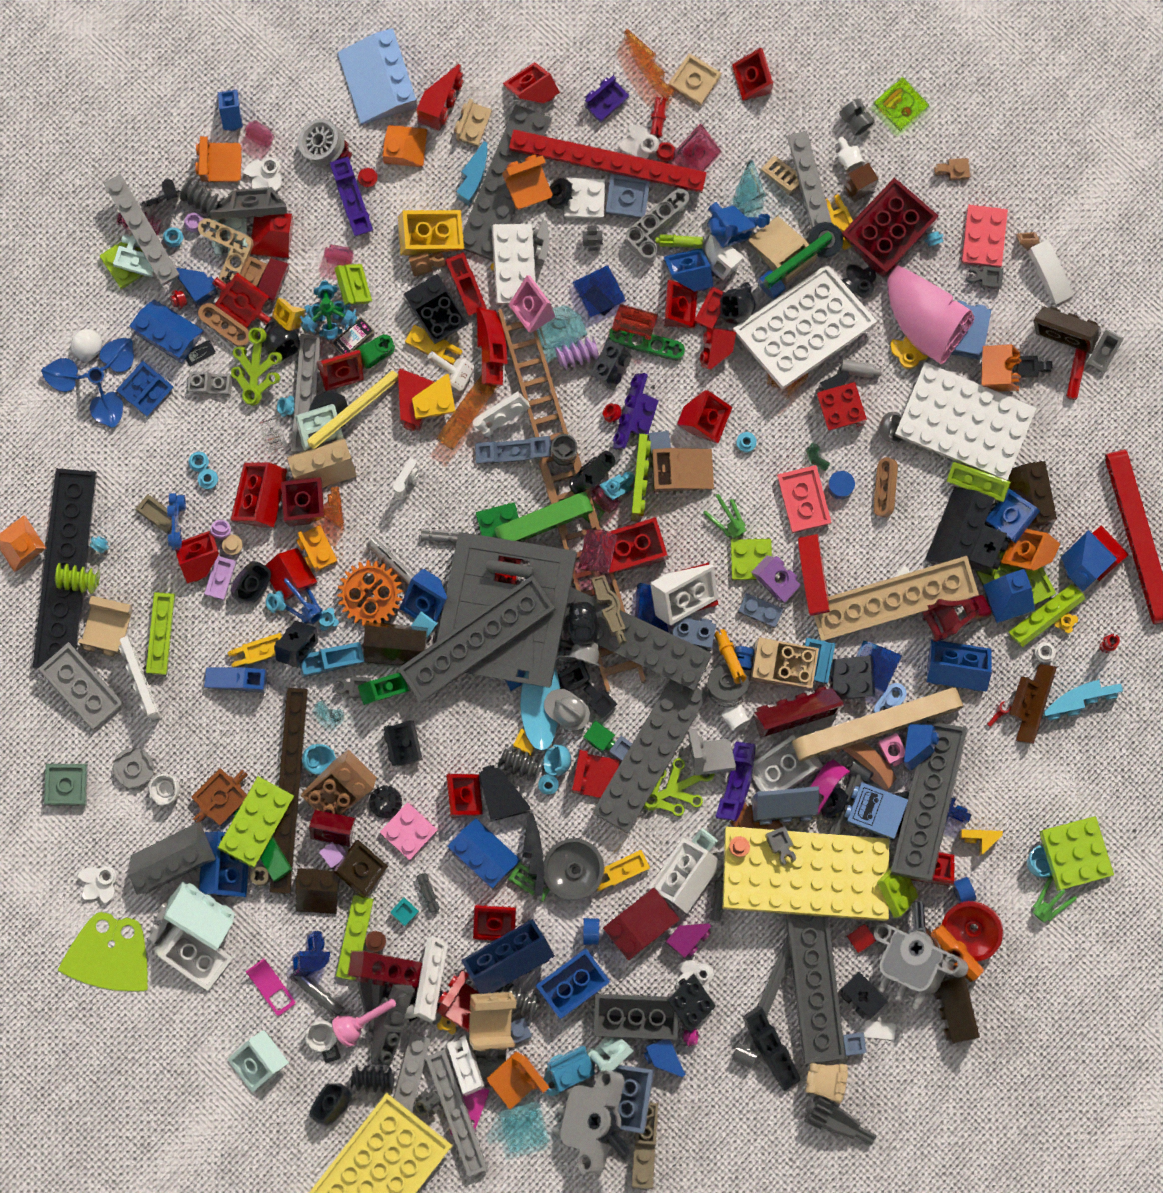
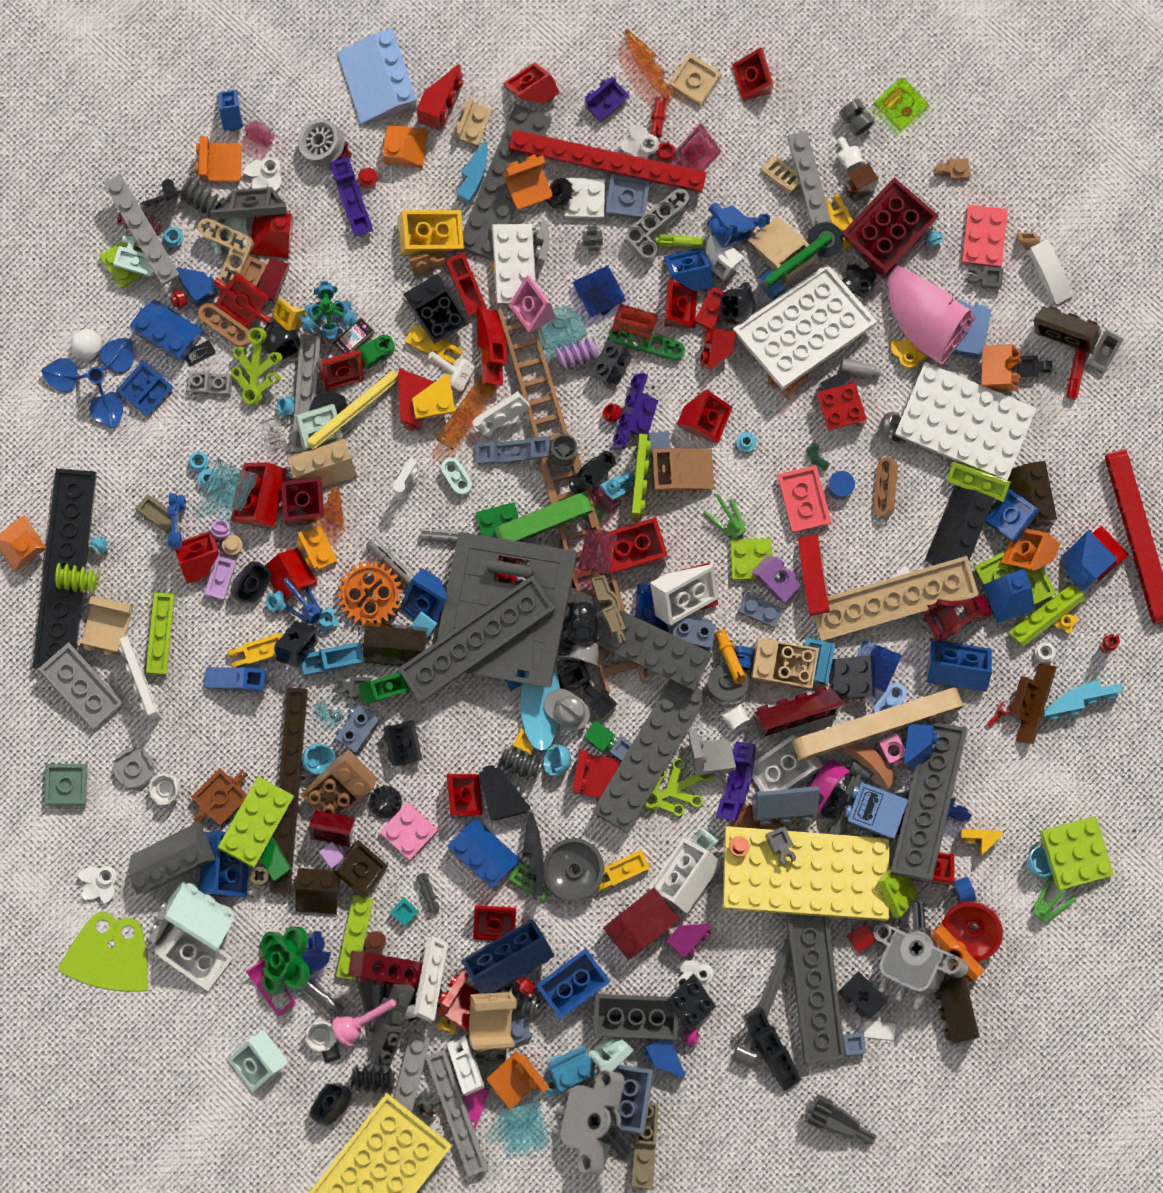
lavender plate [184,213,204,233] -> none
clear pink brick [324,244,354,266] -> none
lime plate [334,264,372,305] -> none
medium azure plate [538,774,559,795] -> none
blue piece [583,918,599,945] -> none
dark grey axle [709,880,723,921] -> none
clear light blue slope [732,159,766,214] -> none
tan piece [805,1063,848,1104] -> none
black brick [969,525,1009,576] -> none
none -> clear light blue bracket [200,459,258,511]
none -> green plant [261,926,310,994]
none -> sand blue brick [335,705,380,755]
none -> light aqua plate [441,457,472,495]
none -> red plate [516,976,537,996]

